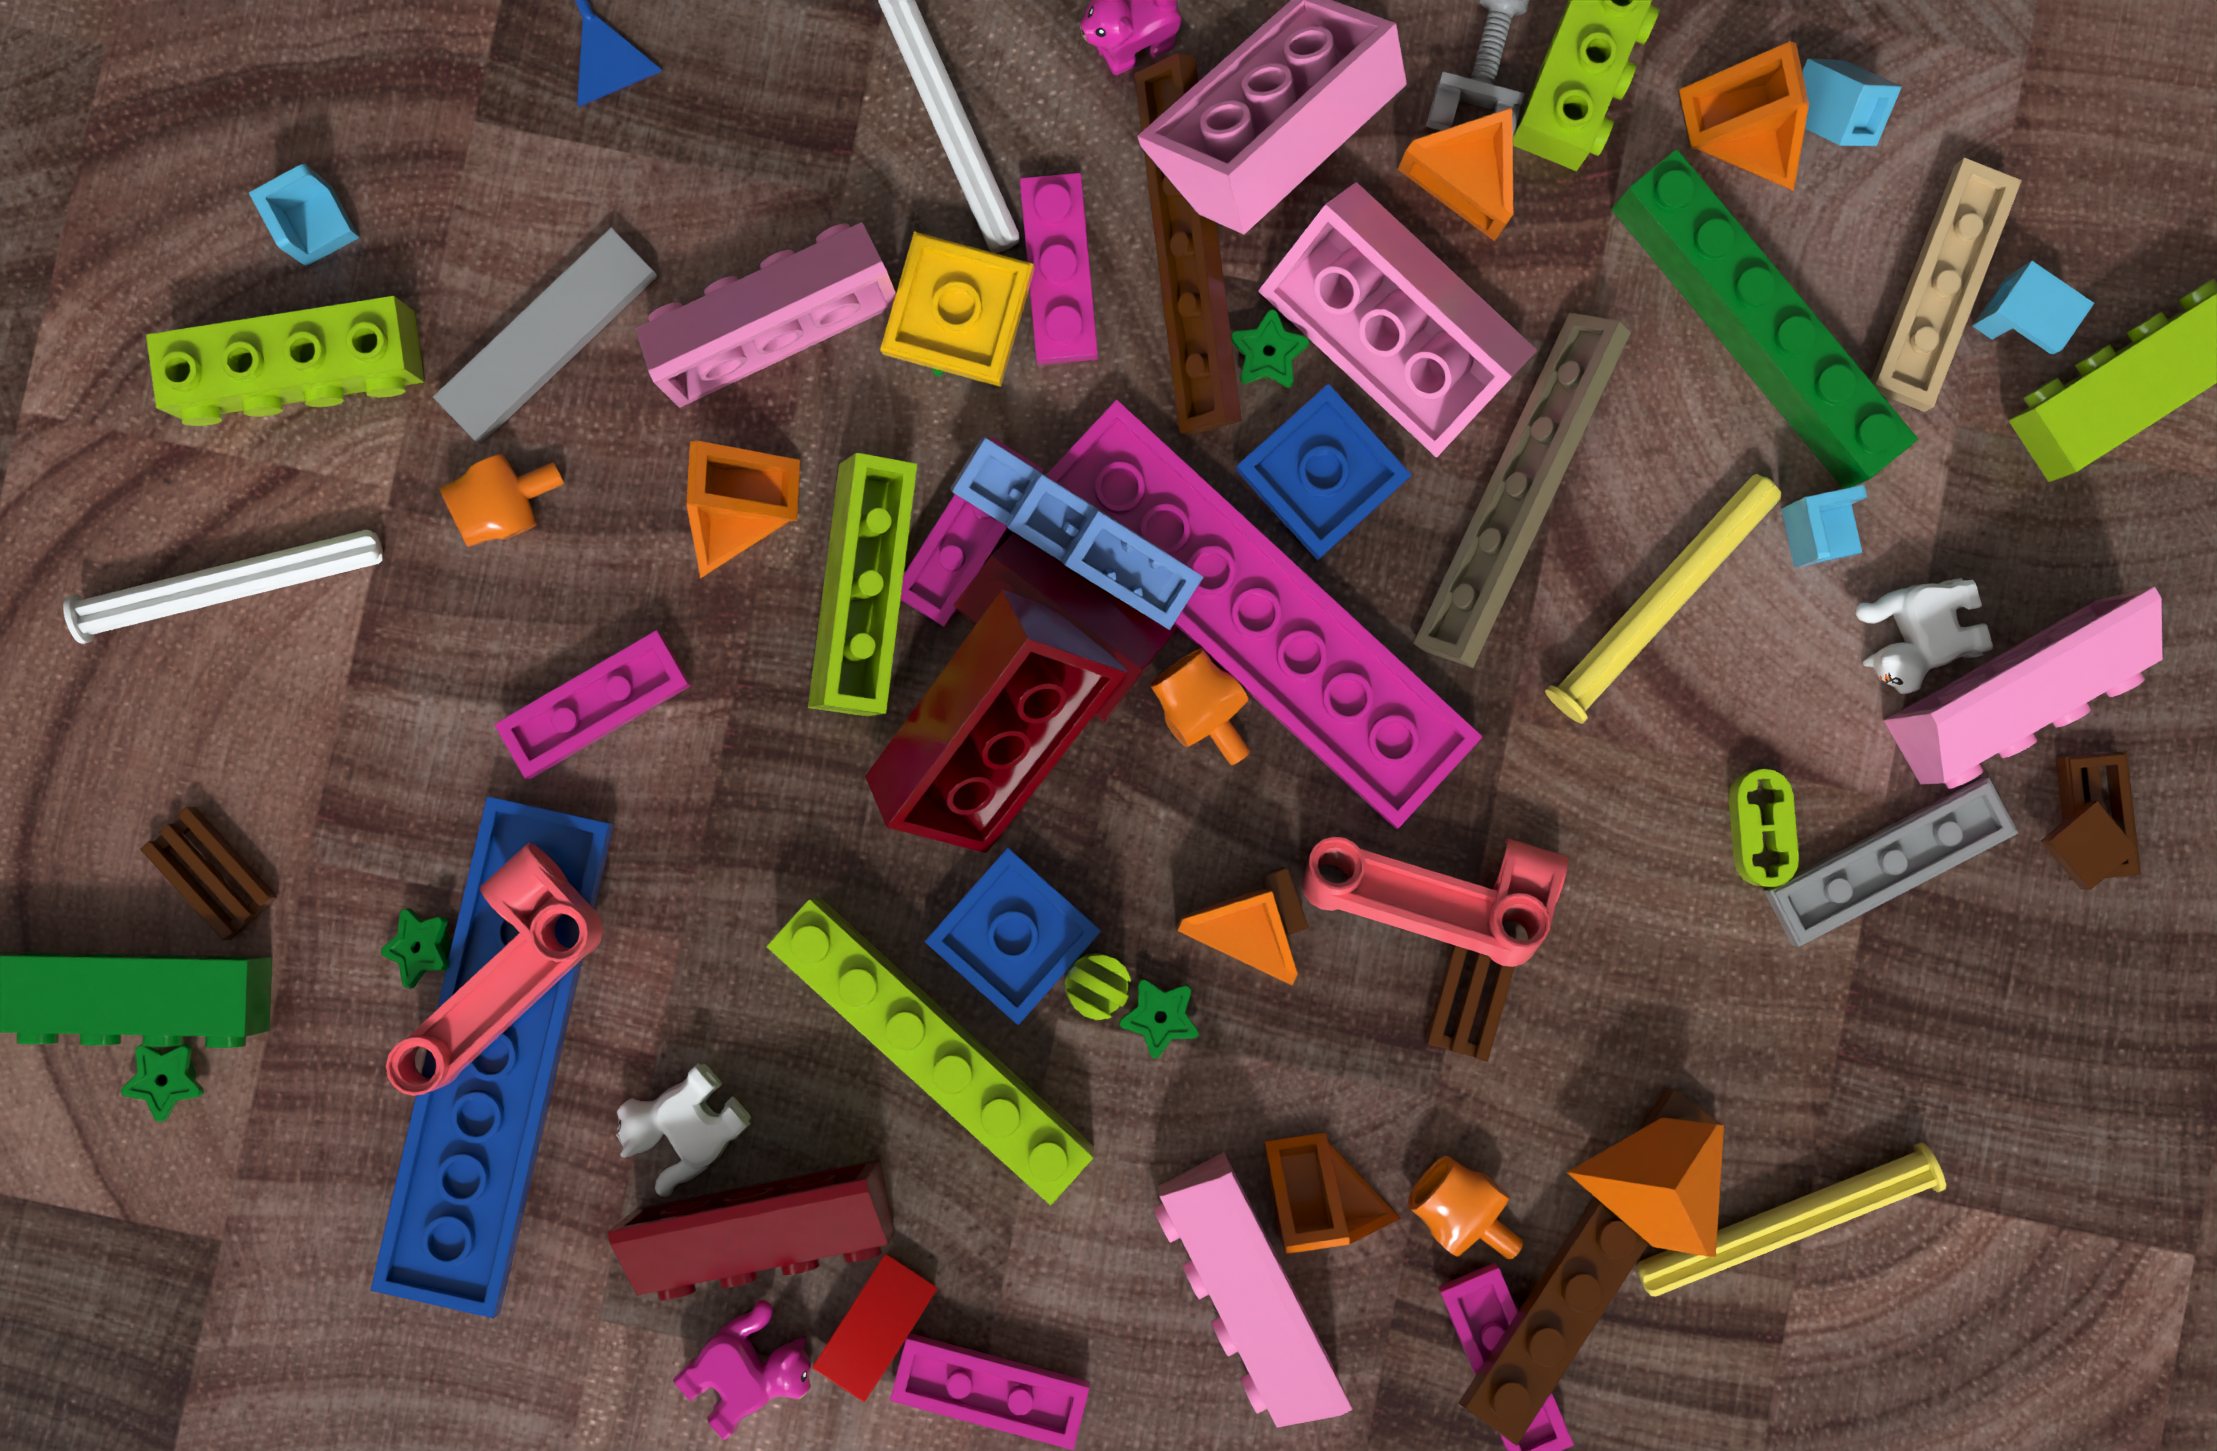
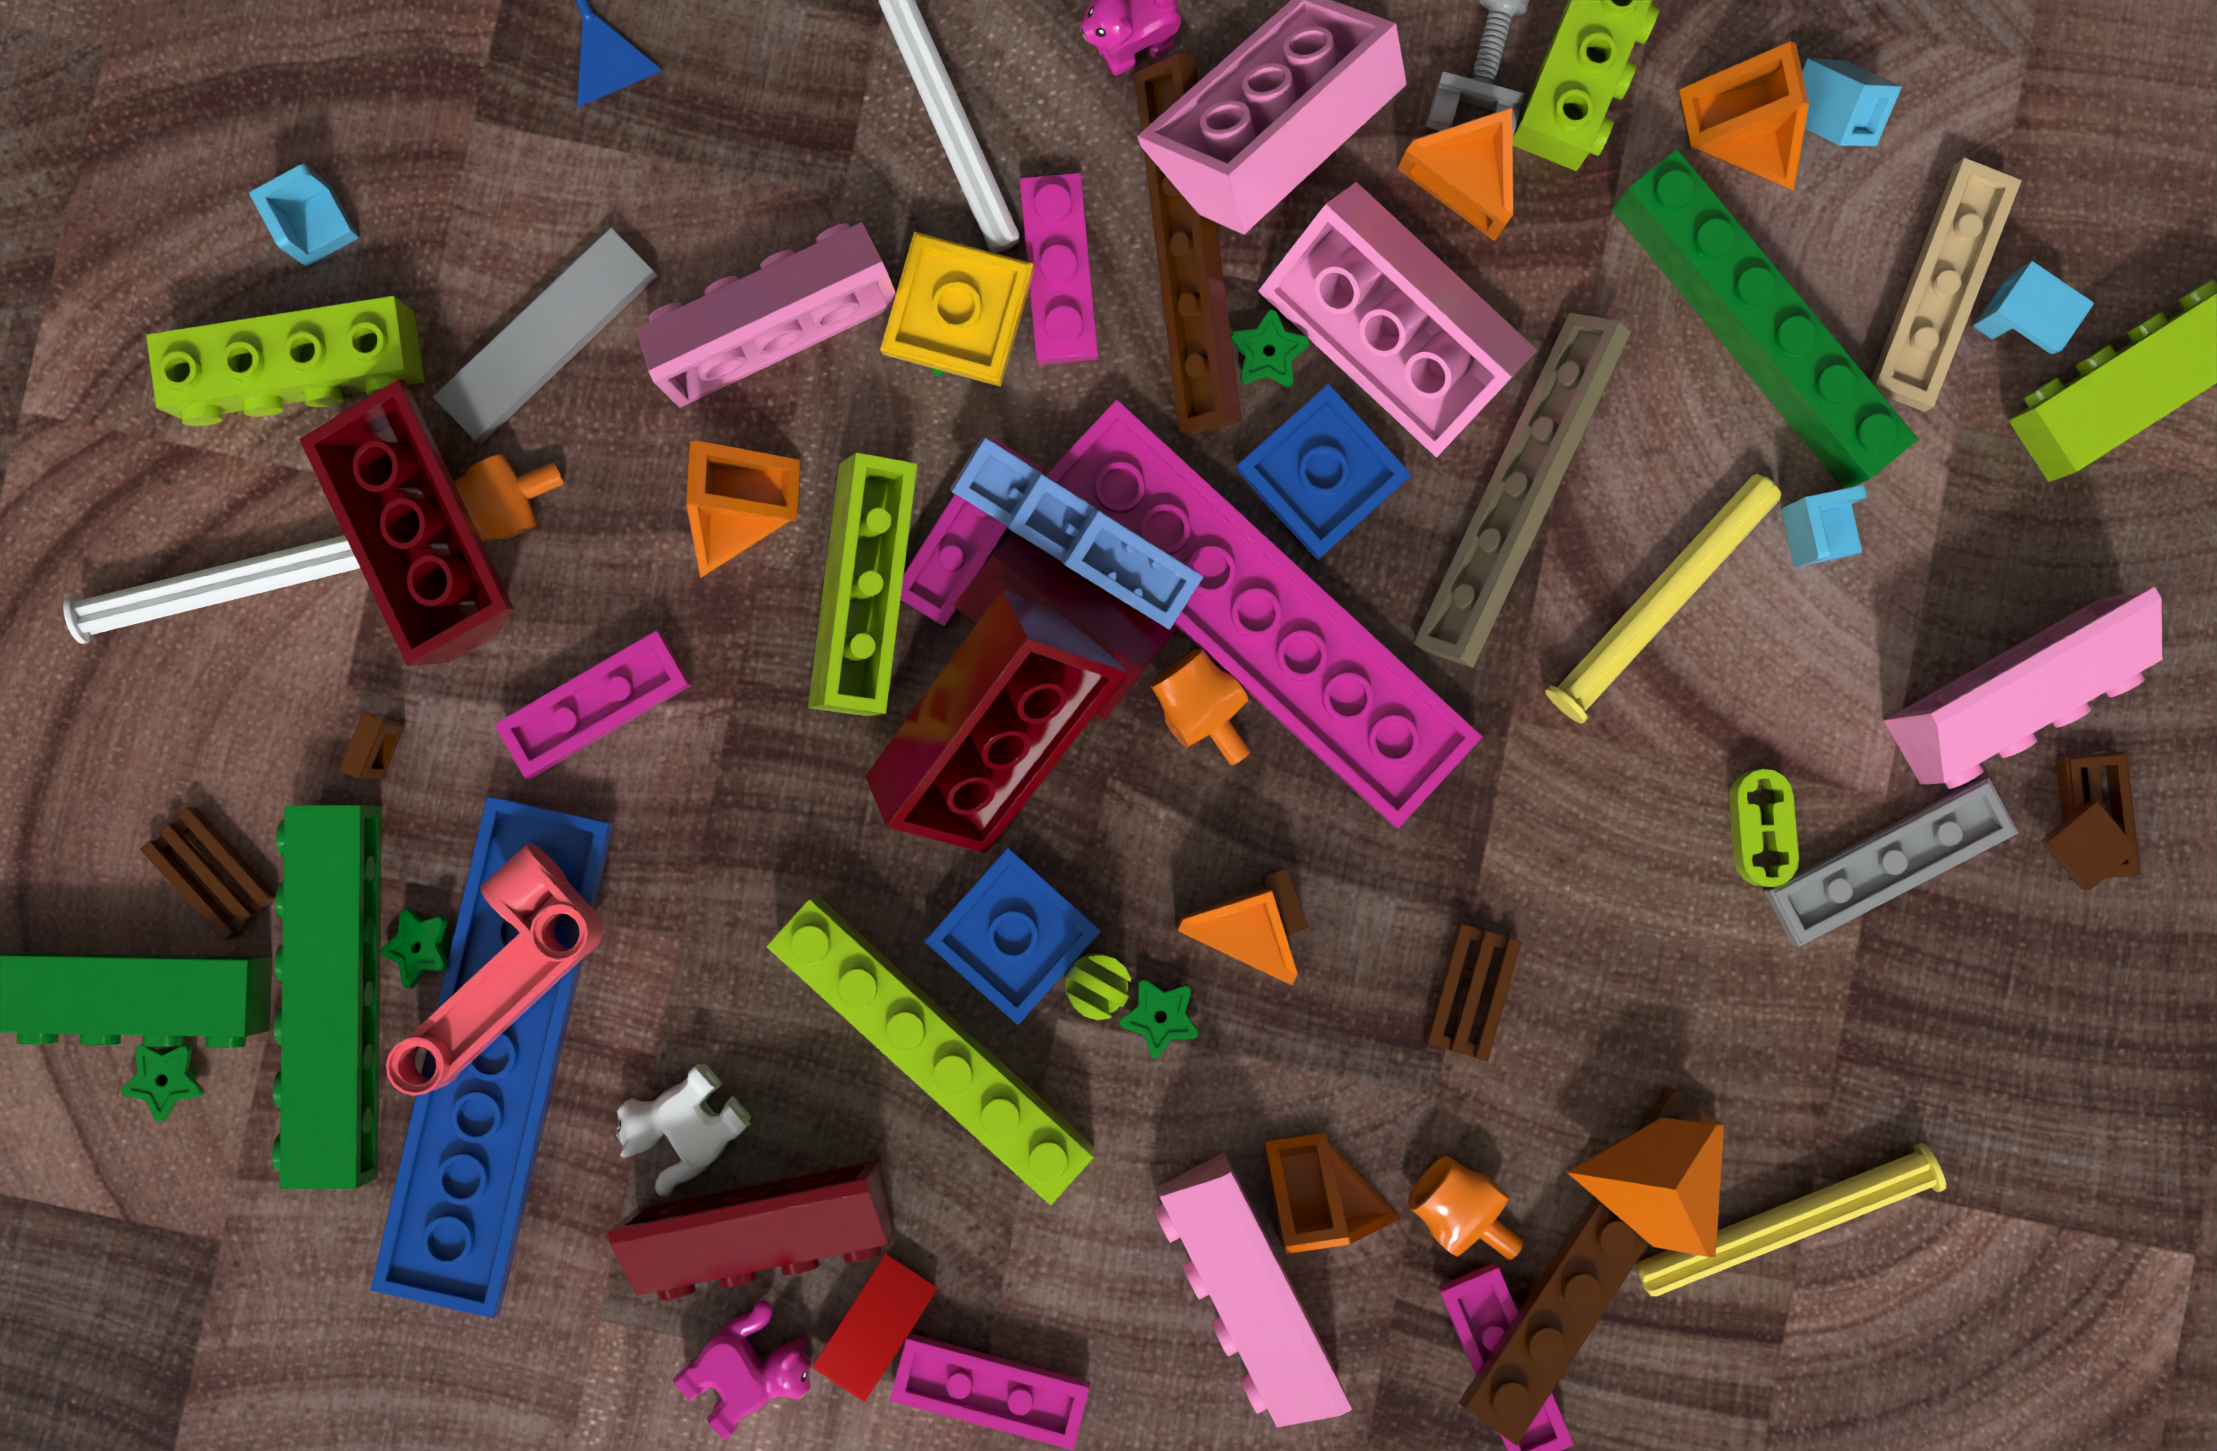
coral piece [1301,837,1569,967] -> none
white animal [1855,578,1993,694] -> none
none -> green brick [272,805,382,1189]
none -> dark red slope [299,379,514,666]
none -> reddish brown tile [339,712,405,780]

